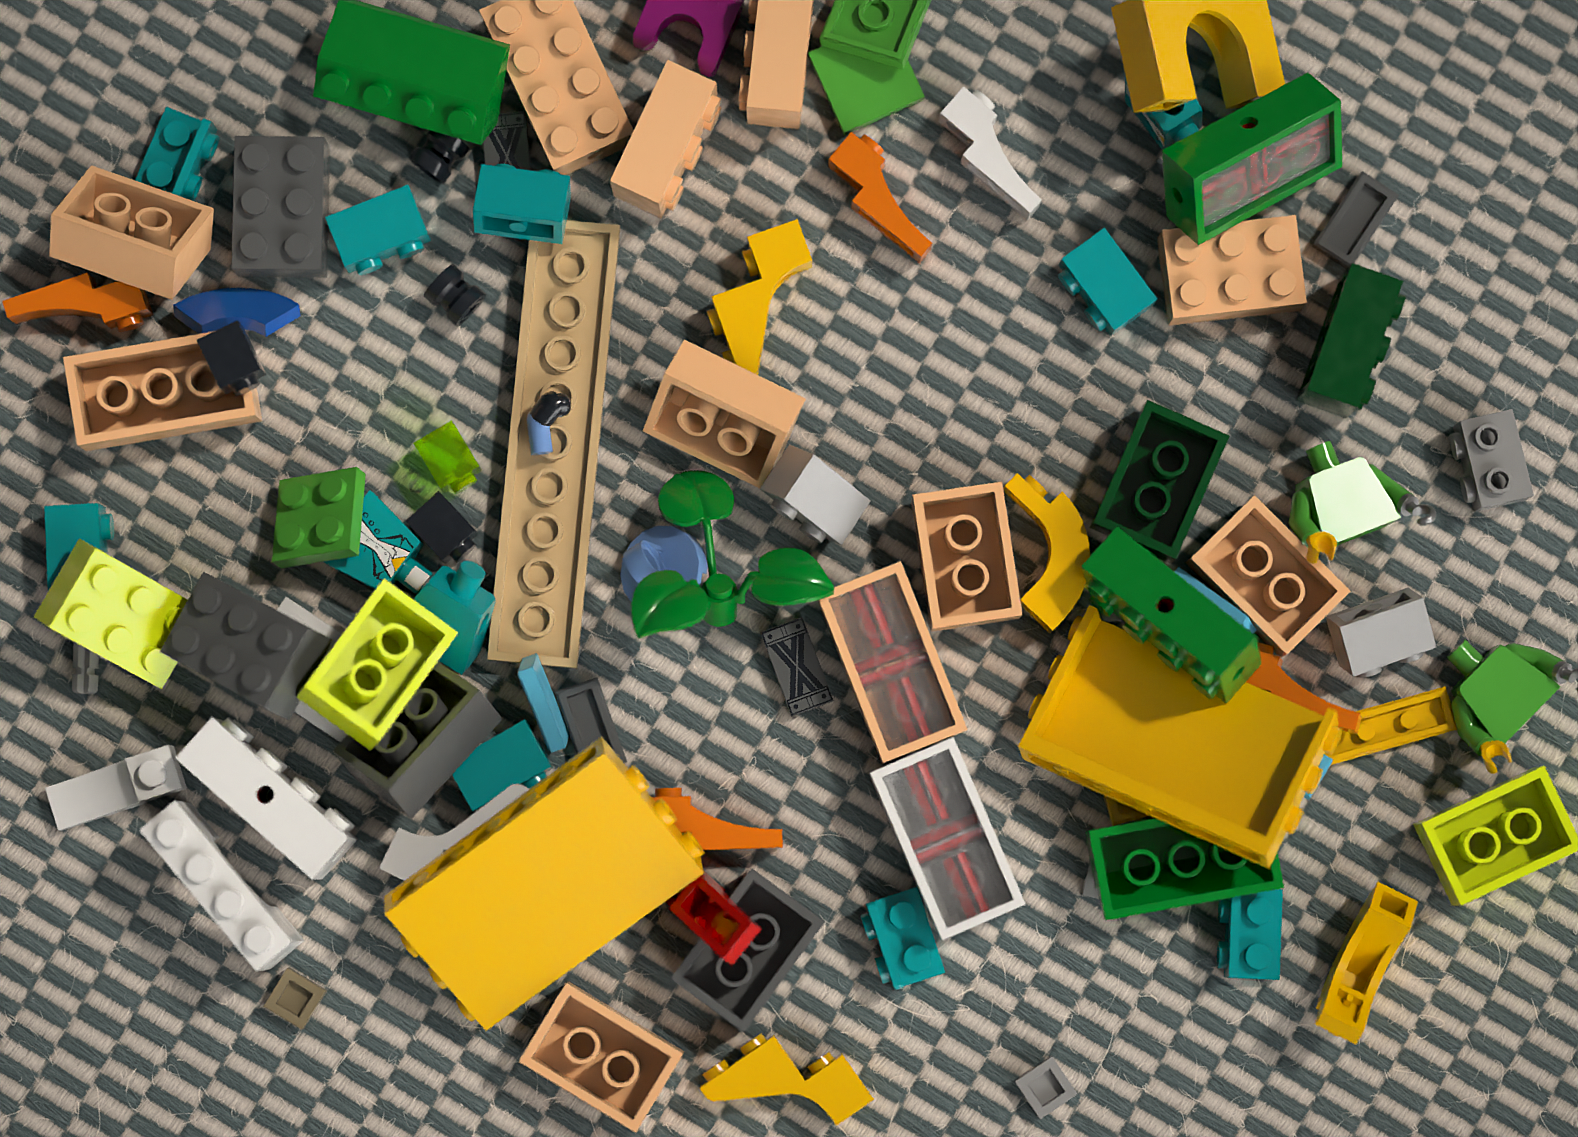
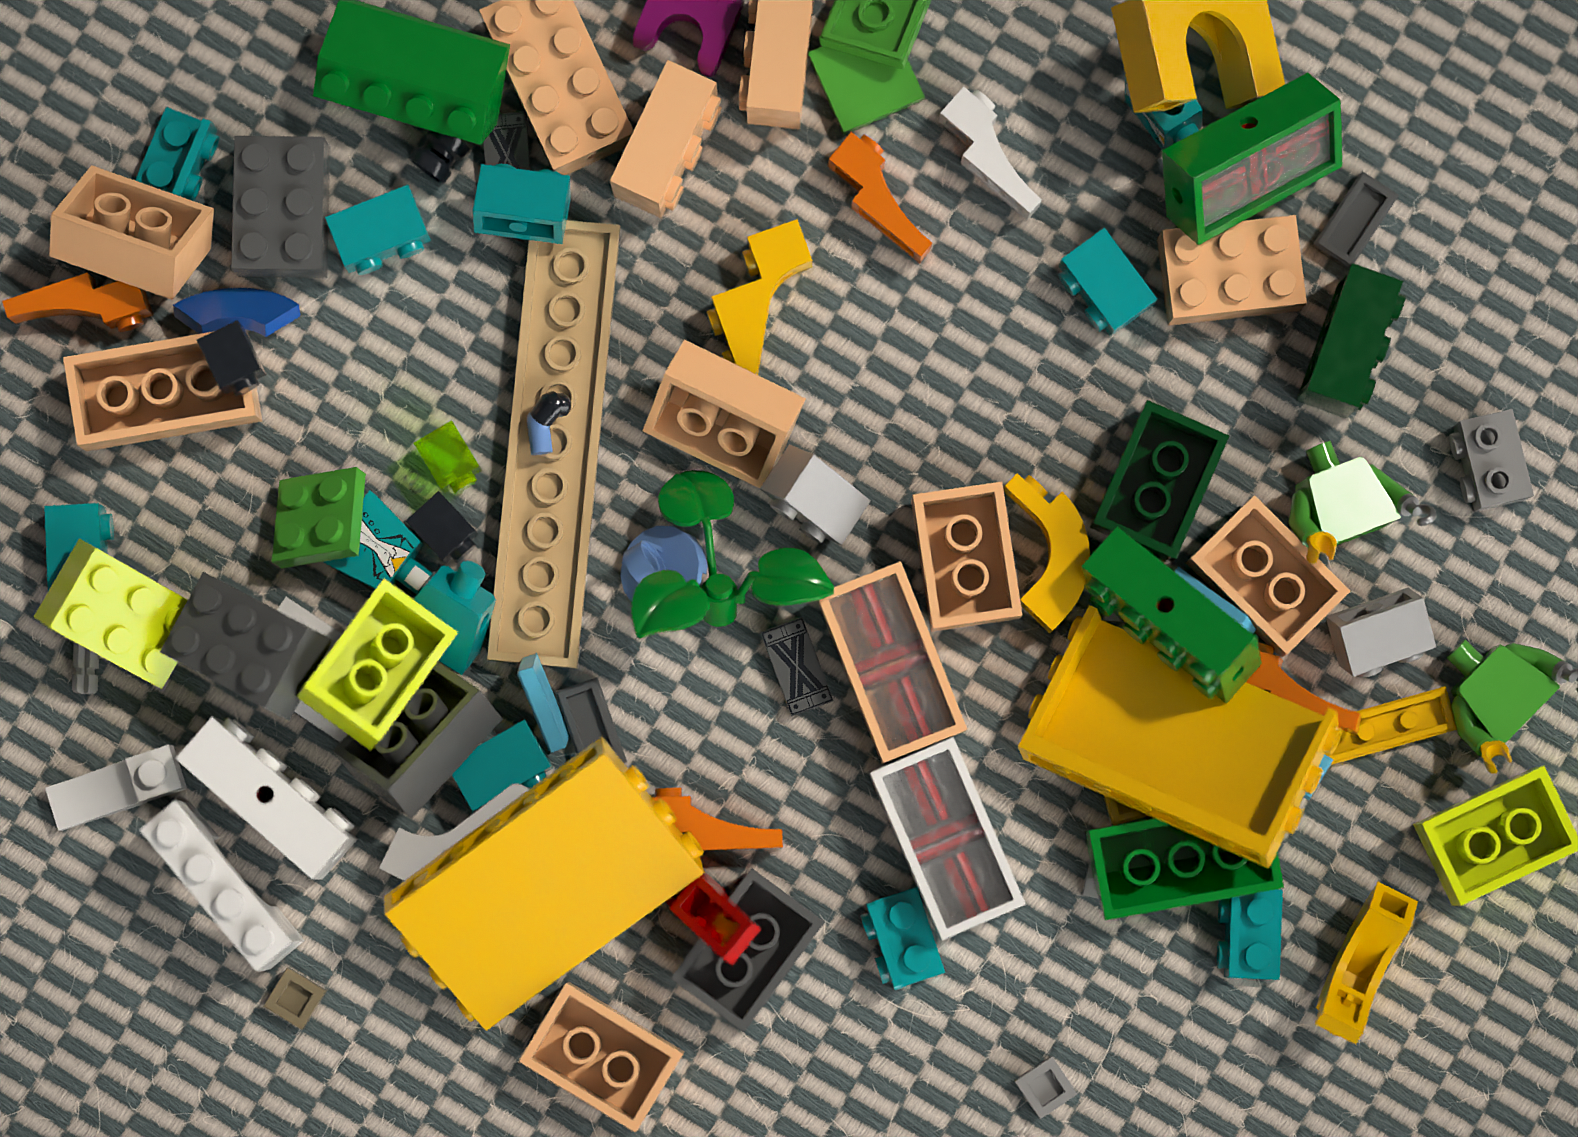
black wheel [424,264,486,327] -> none
yellow arch [700,1033,874,1126] -> none

